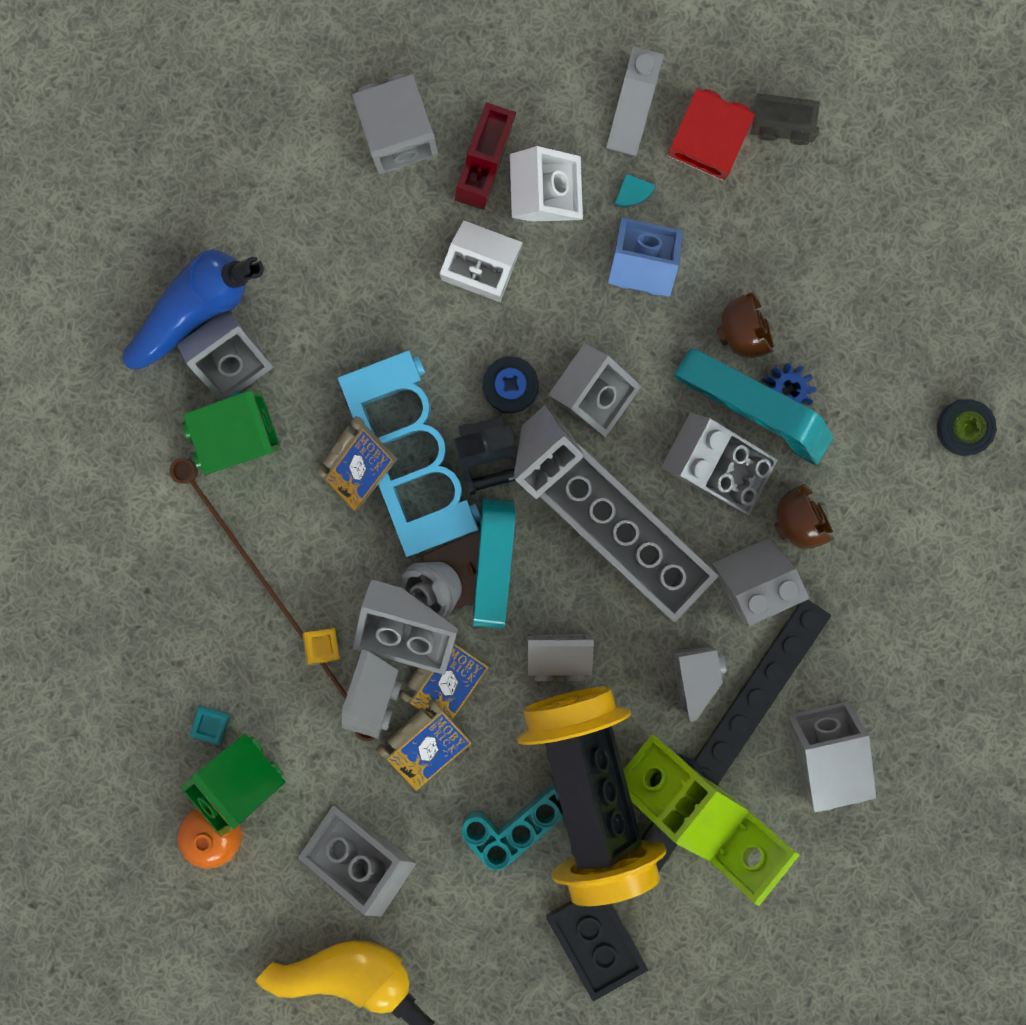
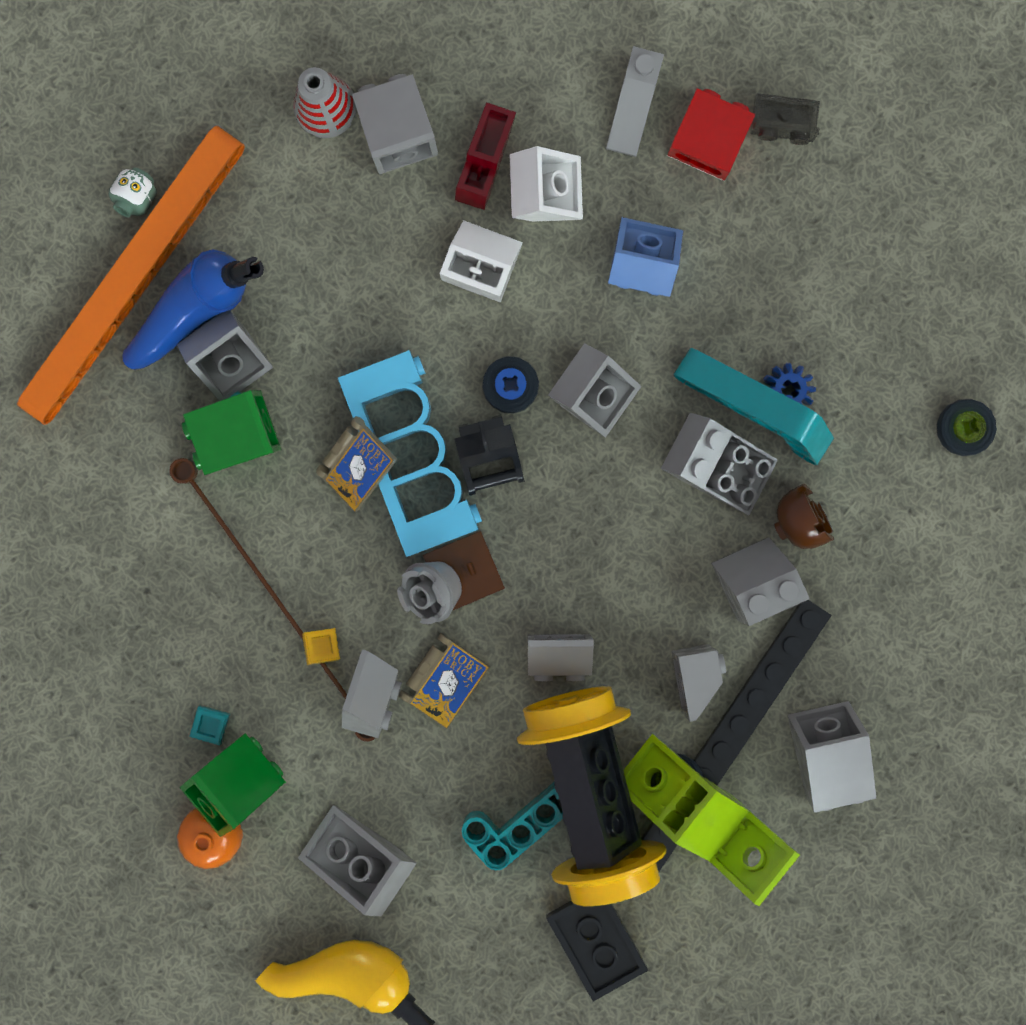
light grey slope [352,580,458,675] -> none
piece [376,699,473,792] -> none
teal beam [473,498,515,629] -> none
light grey slope [514,405,584,499] -> none
light grey brick [540,443,719,623] -> none
teal tile [614,174,656,208] -> none
reddish brown cylinder [717,292,774,358] -> none
none -> orange beam [17,126,245,425]
none -> head [108,168,157,217]
none -> light grey cone [293,67,357,138]

